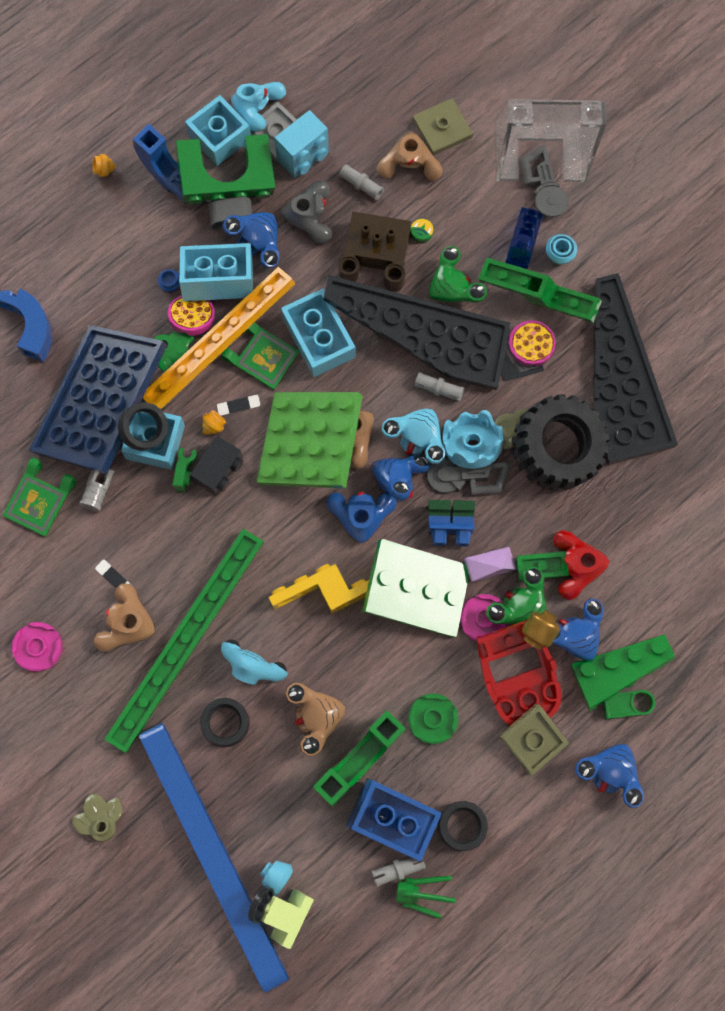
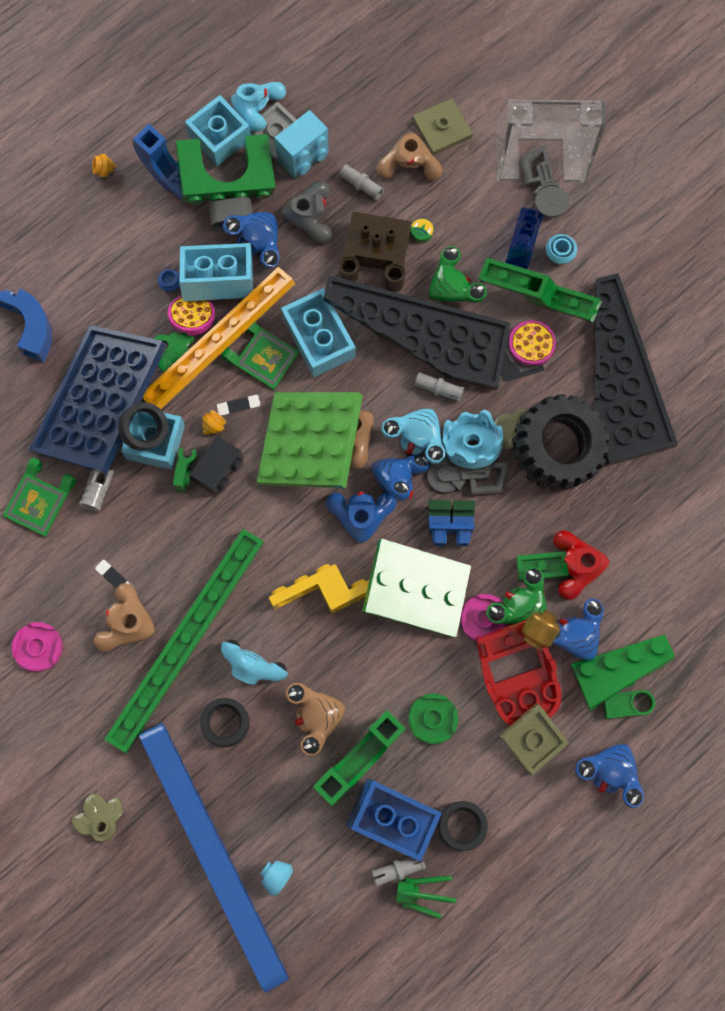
yellowish green piece [248,886,314,949] -> none
lavender slope [464,547,517,582] -> none

